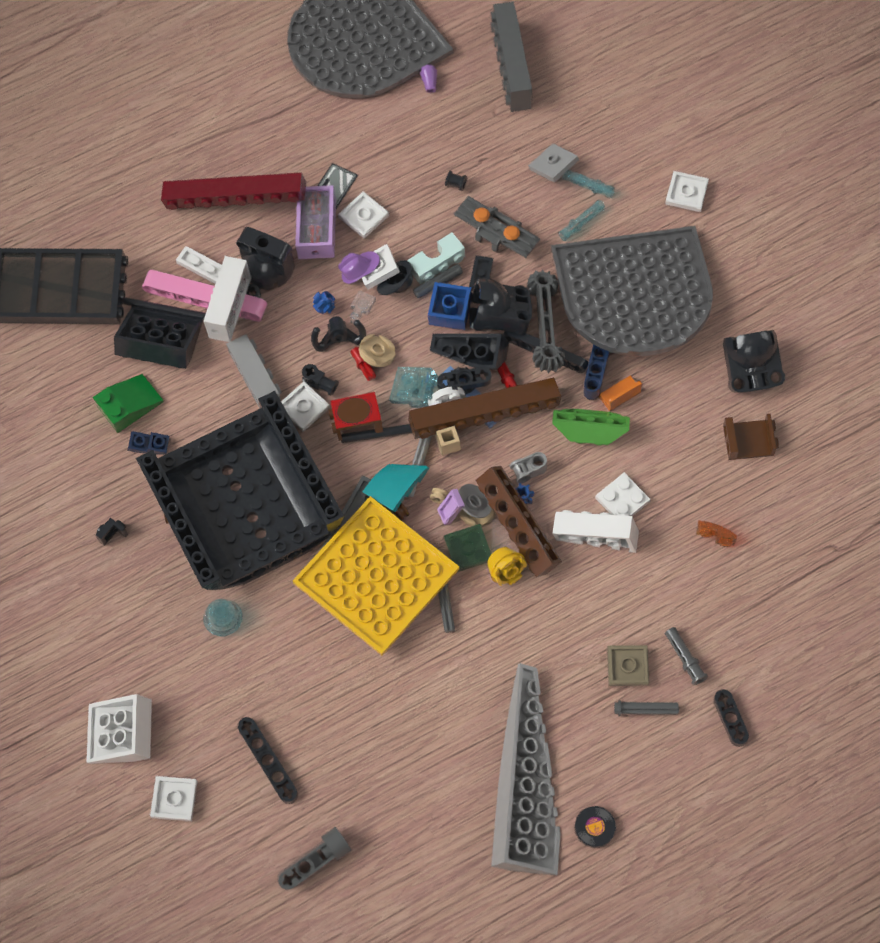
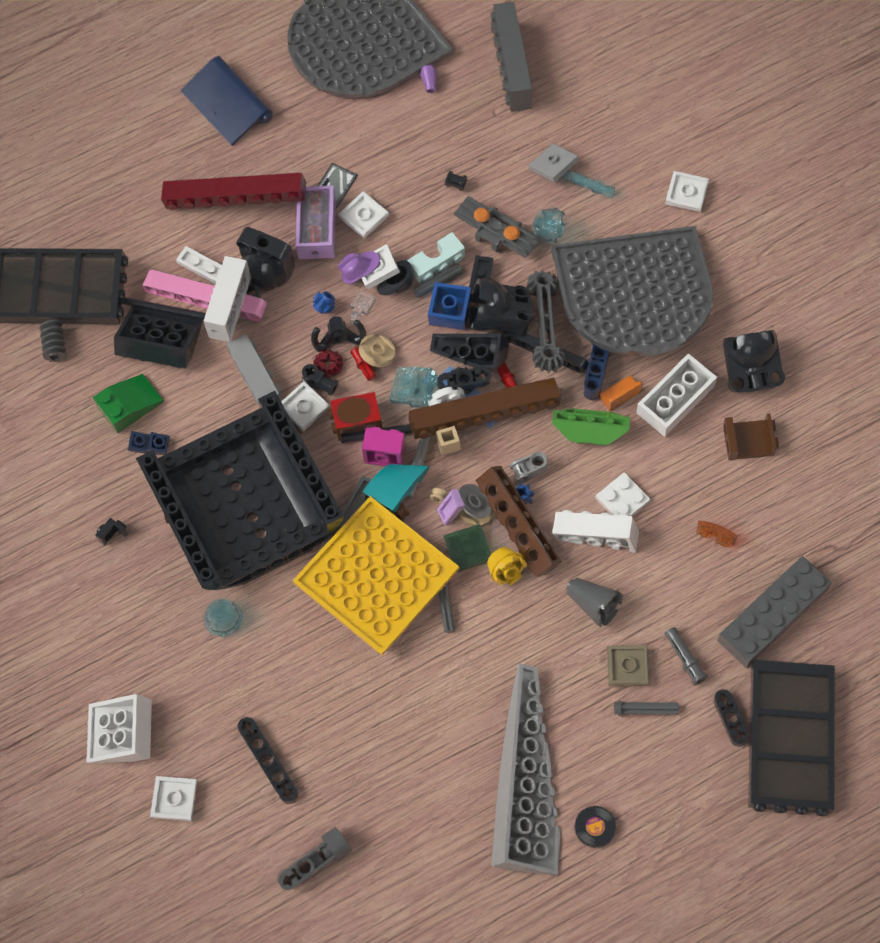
clear light blue pin [558,200,605,241] -> none
none -> dark grey piece [39,319,67,362]
none -> dark blue door [180,56,273,146]
none -> dark red gear [313,349,343,377]
none -> dark pink brick [362,427,406,466]
none -> clear light blue cone [533,207,565,243]
none -> dark grey cone [566,578,623,627]
none -> white brick [636,354,717,437]
none -> dark grey brick [717,556,832,668]
none -> clear smoke window [748,660,835,816]

